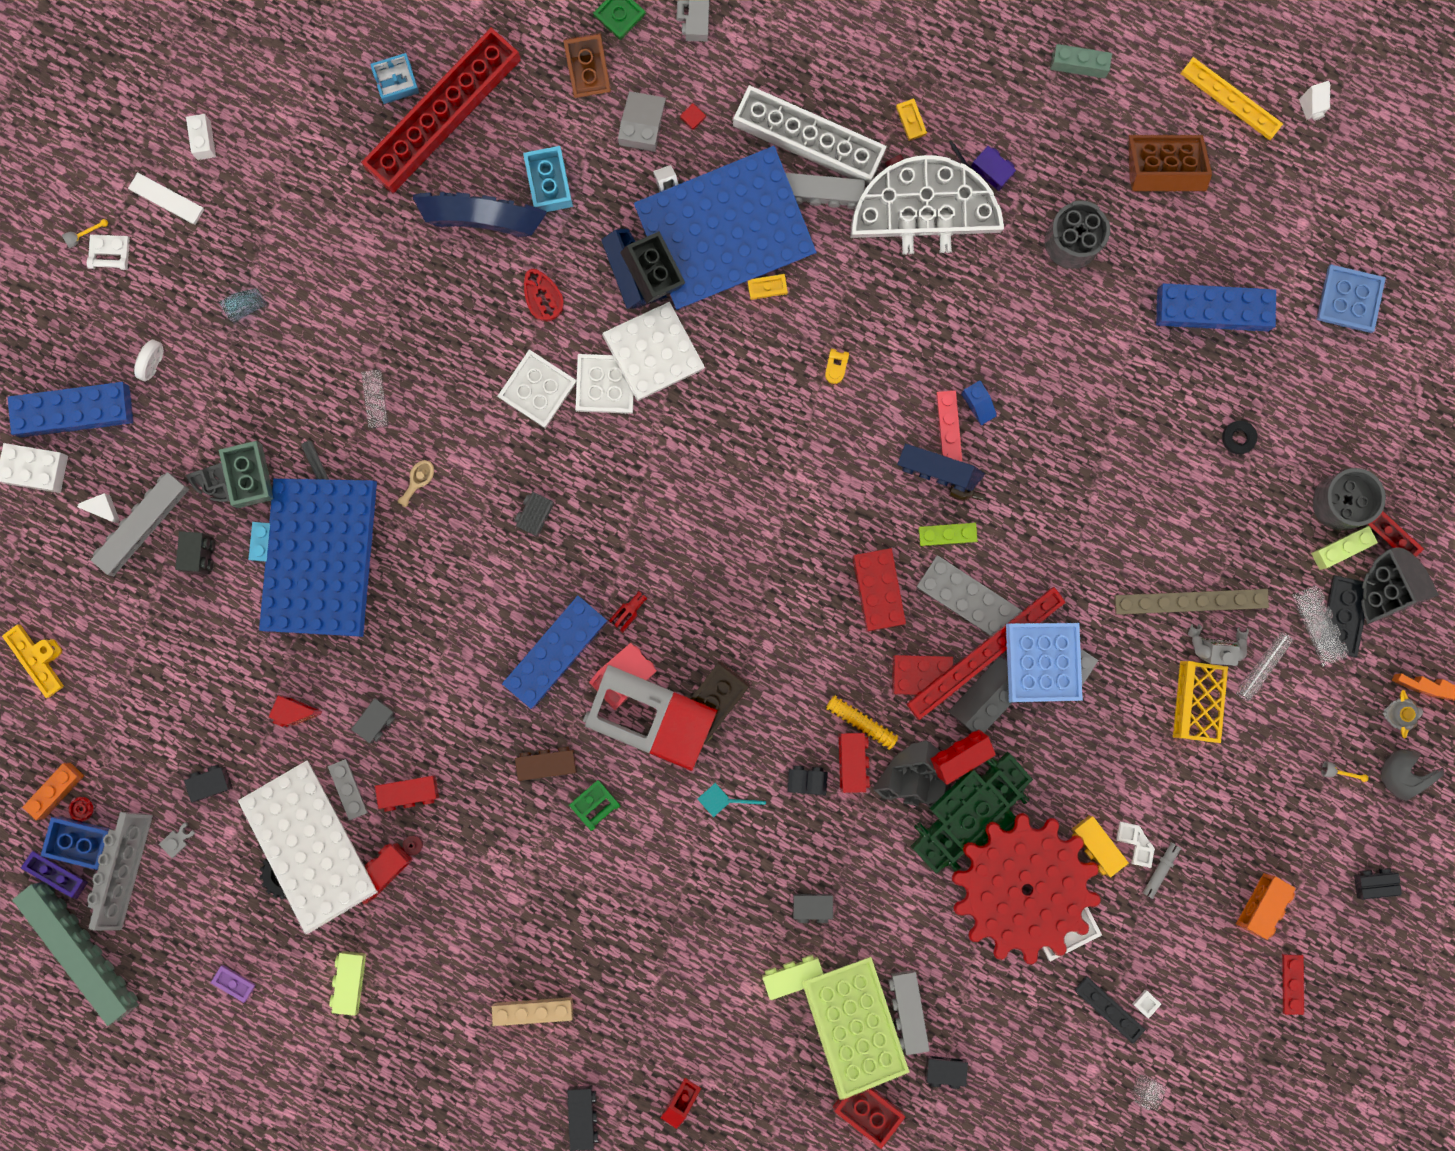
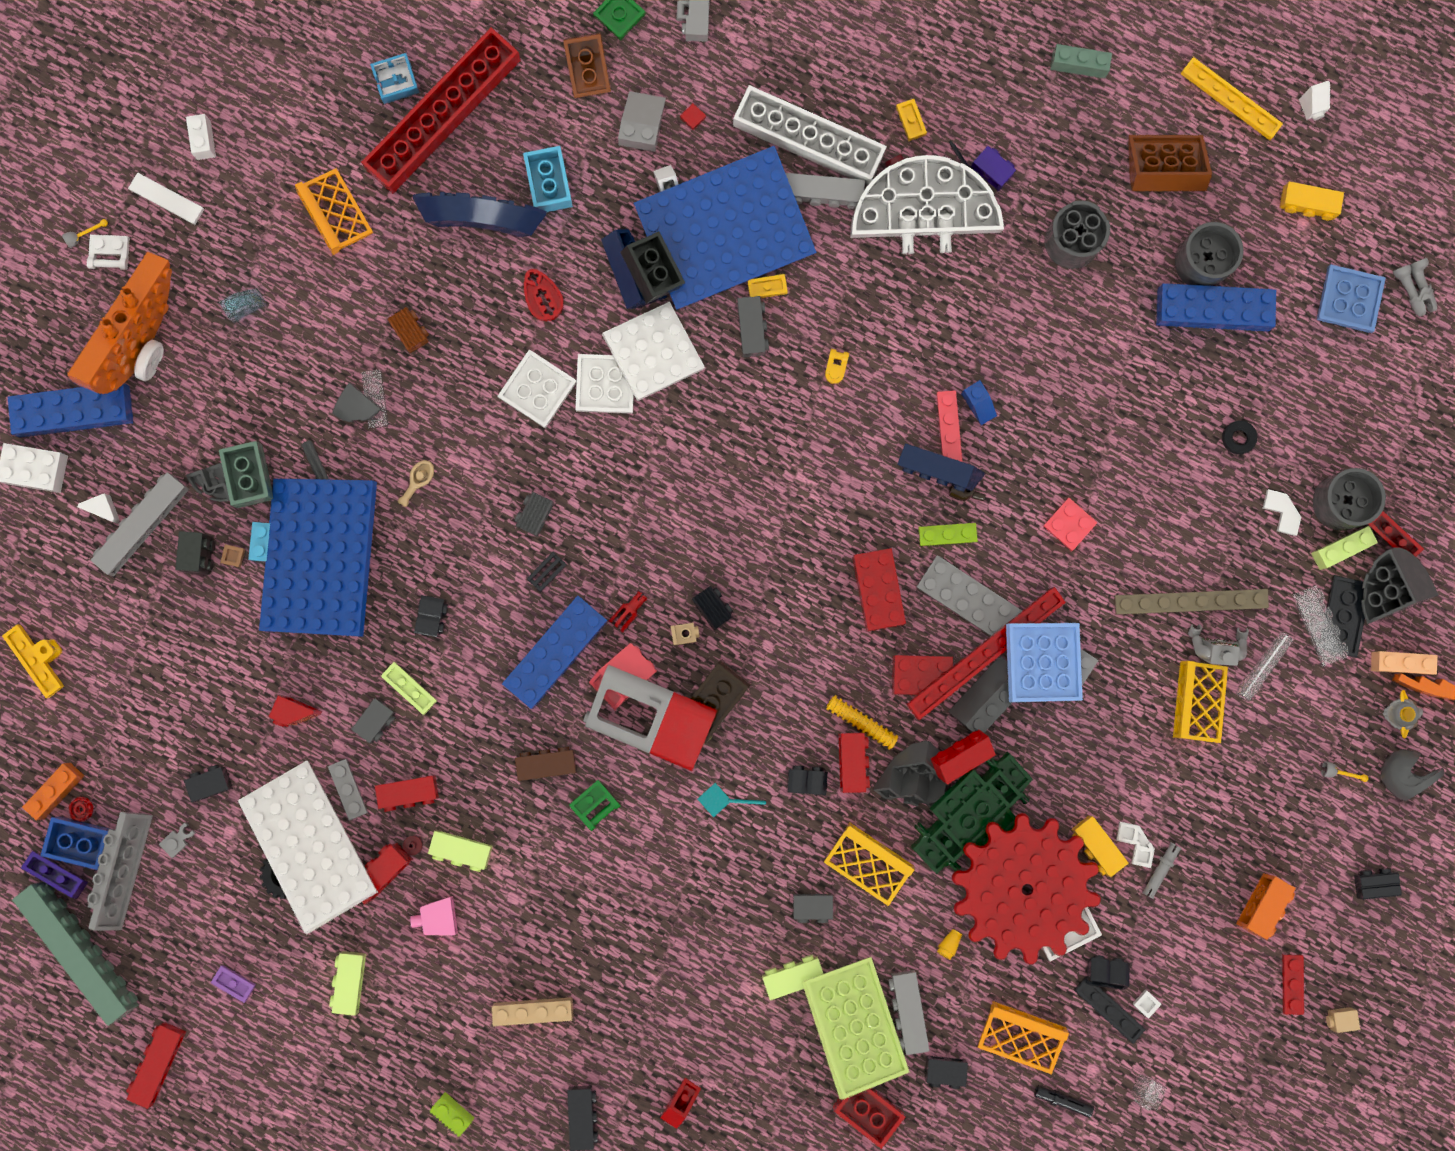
none -> orange brick [67,251,172,394]
none -> red brick [126,1022,186,1109]
none -> medium nougat plate [220,544,245,568]
none -> light orange fence [295,168,373,255]
none -> dark grey brick [332,383,382,422]
none -> yellowish green plate [381,662,437,715]
none -> dark orange brick [387,307,429,354]
none -> bright pink torso [410,896,458,935]
none -> black brick [414,595,449,637]
none -> yellowish green brick [428,830,493,872]
none -> lime brick [430,1092,474,1137]
none -> black tile [527,552,567,592]
none -> tan brick [671,623,700,646]
none -> black brick [692,586,733,631]
none -> dark grey brick [737,296,769,358]
none -> yellow fence [824,822,915,906]
none -> yellow cone [937,929,962,960]
none -> light orange fence [977,1001,1069,1074]
none -> black pin [1034,1085,1094,1118]
none -> coral plate [1043,498,1098,551]
none -> black brick [1087,955,1130,990]
none -> dark grey brick [1175,222,1244,286]
none -> white tile [1263,489,1301,536]
none -> yellow brick [1279,181,1344,221]
none -> tan brick [1326,1007,1360,1033]
none -> light nougat brick [1371,651,1438,675]
none -> light grey piece [1393,258,1437,317]

